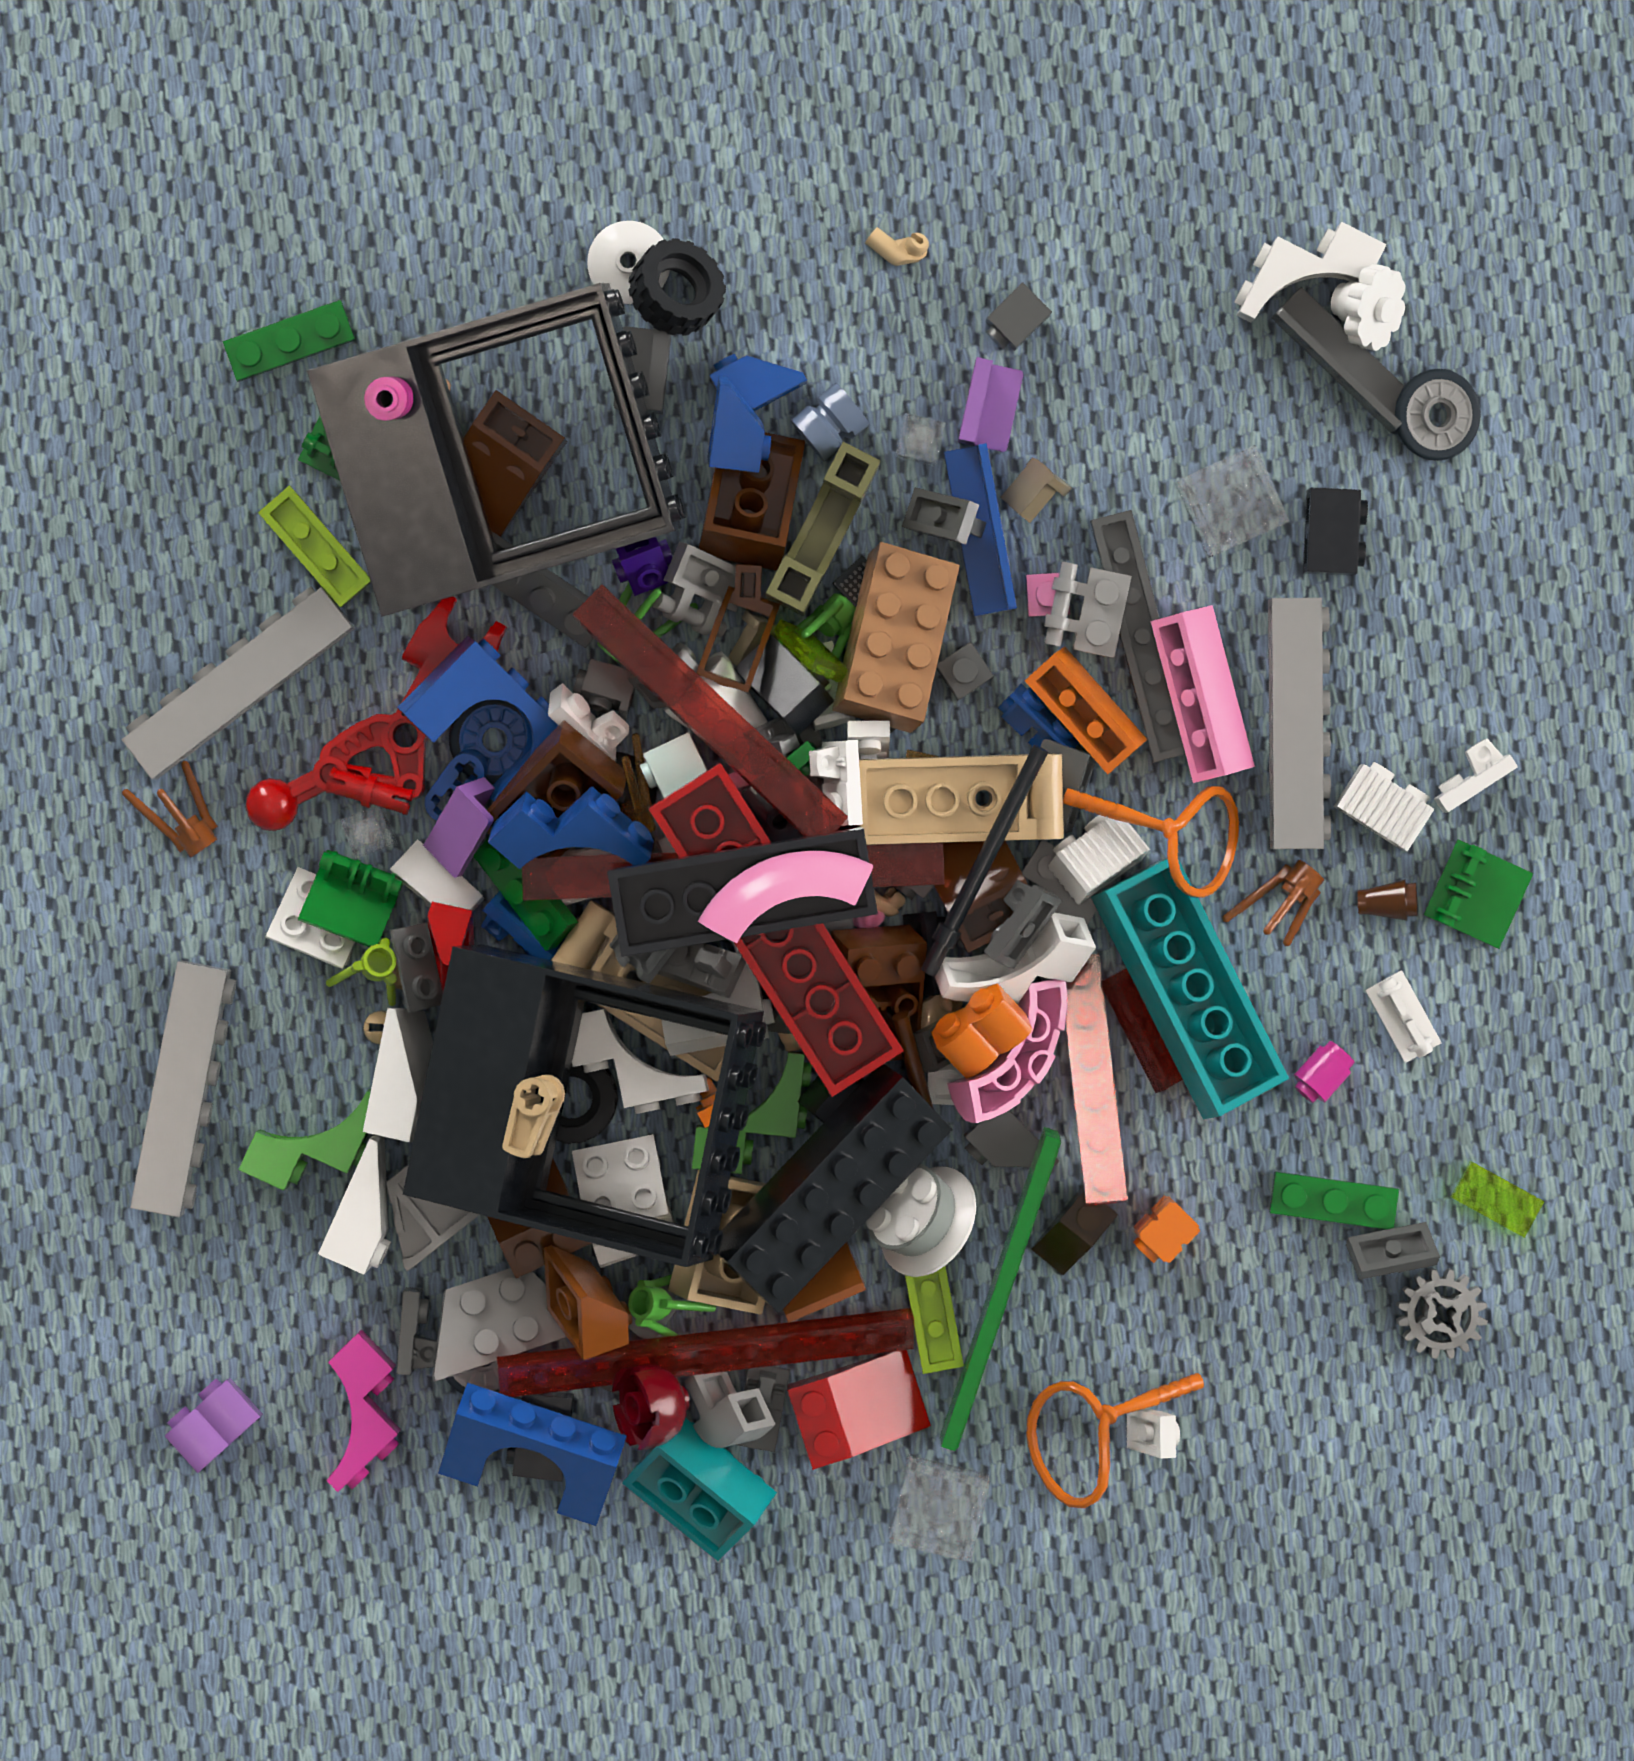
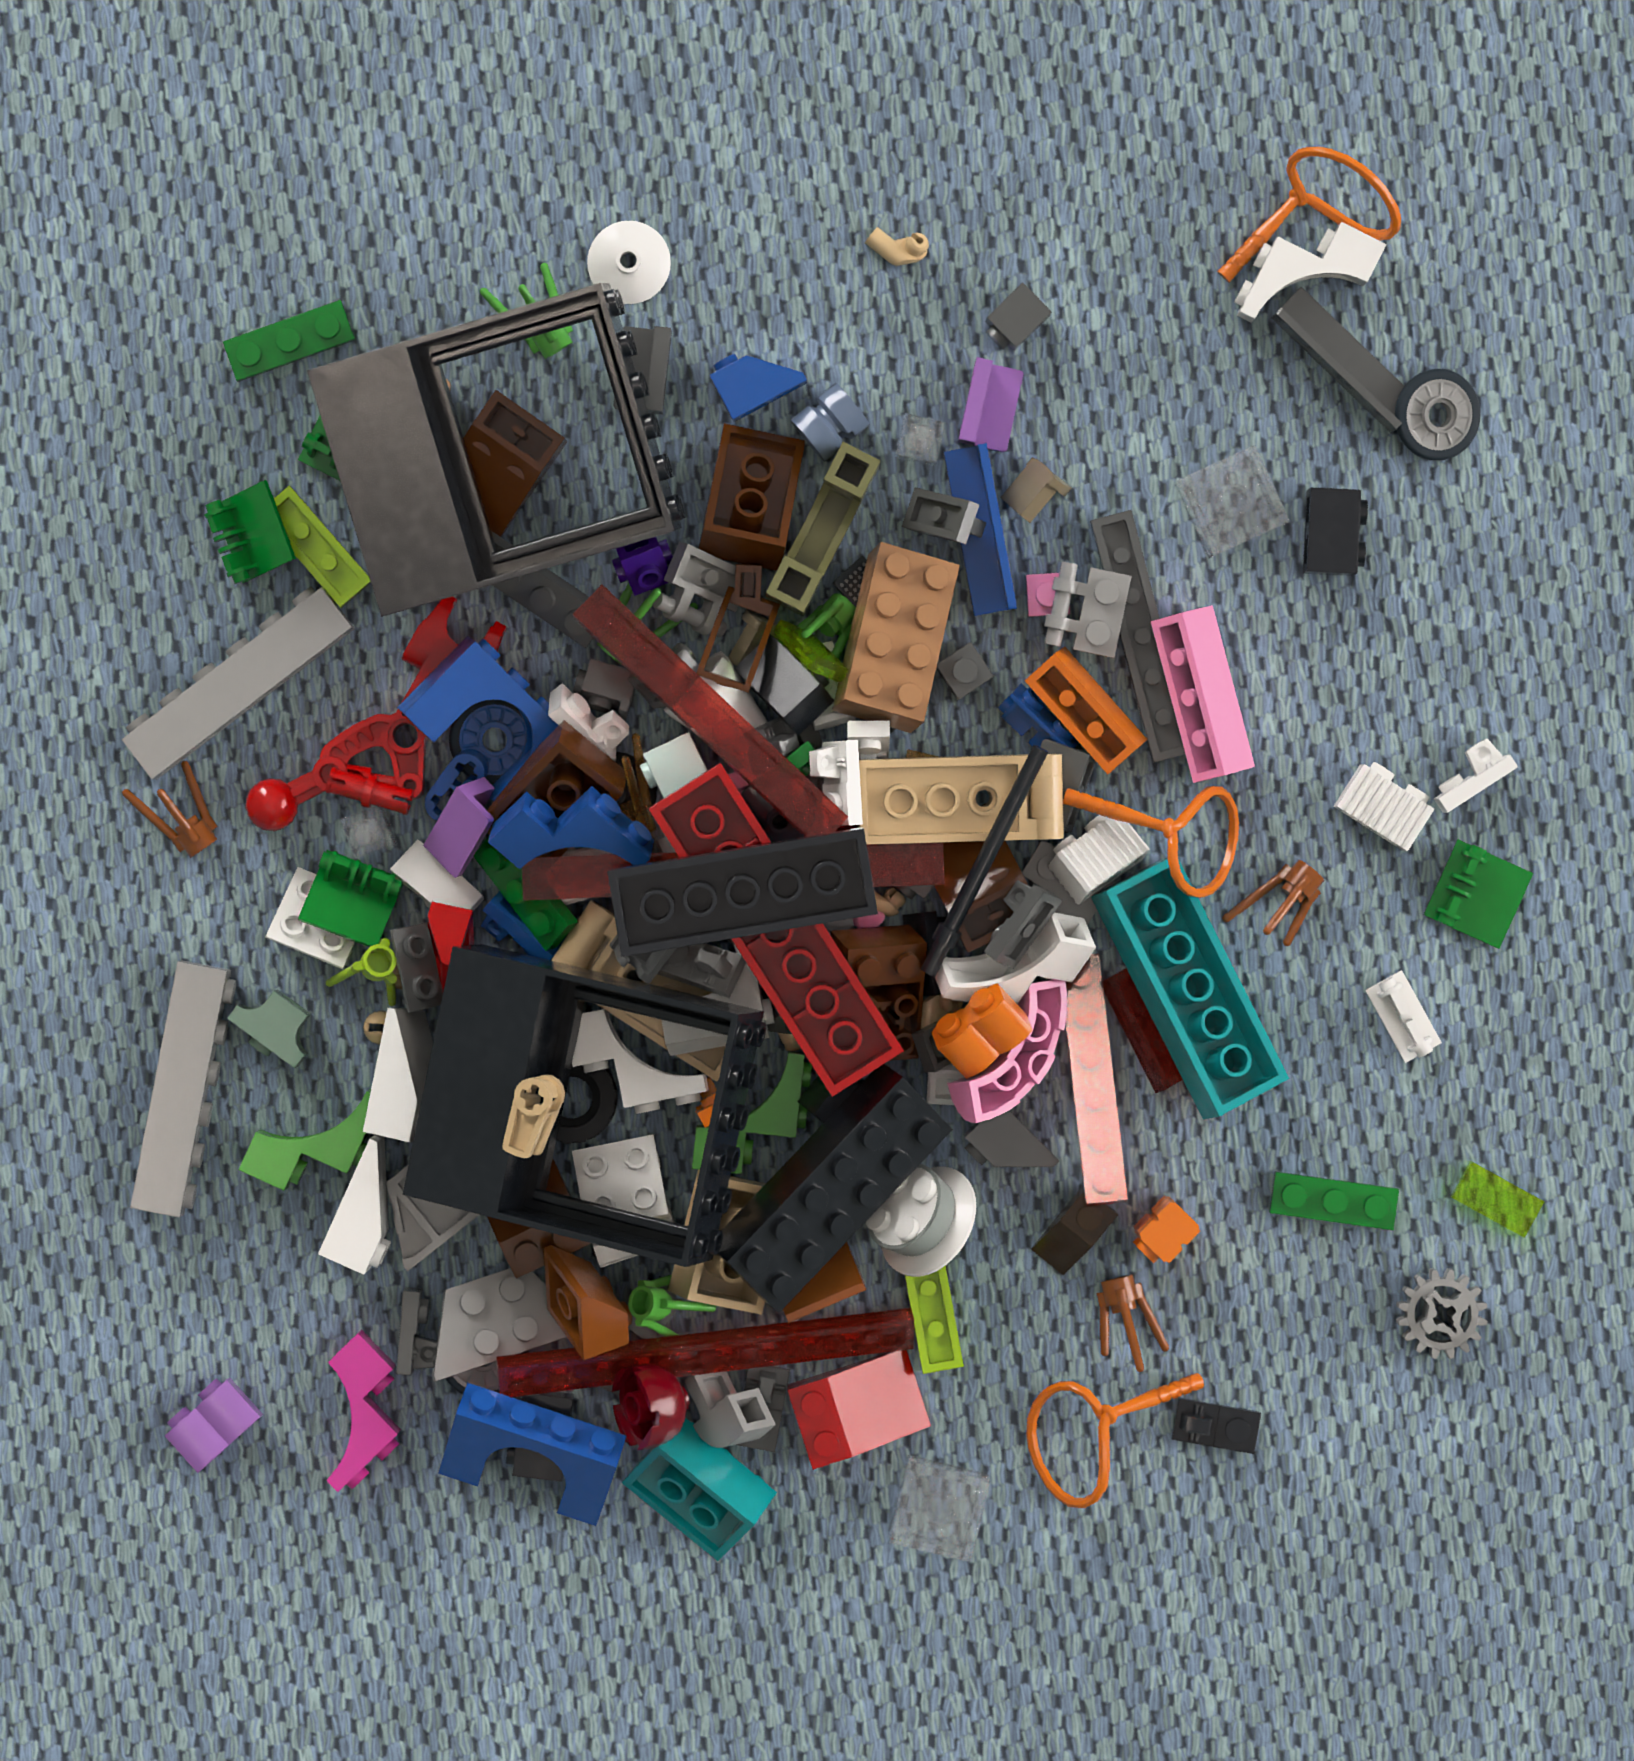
dark pink brick [364,377,413,421] -> none
black tyre [628,238,726,336] -> none
bright pink brick [698,851,873,943] -> none
blue slope [707,375,771,473] -> none
reddish brown bar [892,1012,934,1109] -> none
green tile [940,1127,1061,1451] -> none
white hinge [1127,1408,1180,1458] -> none
light grey brick [1268,598,1331,849] -> none
dark pink brick [1294,1041,1355,1103] -> none
white plant [1331,264,1405,351] -> none
dark grey hinge [1346,1222,1440,1280] -> none
reddish brown cone [1357,879,1418,921] -> none
none -> green hinge [204,480,296,584]
none -> sand green brick [227,989,311,1068]
none -> bright green plant [480,263,573,359]
none -> dark orange plant [1096,1274,1169,1372]
none -> black hinge [1171,1398,1261,1454]
none -> orange piece [1217,147,1401,283]

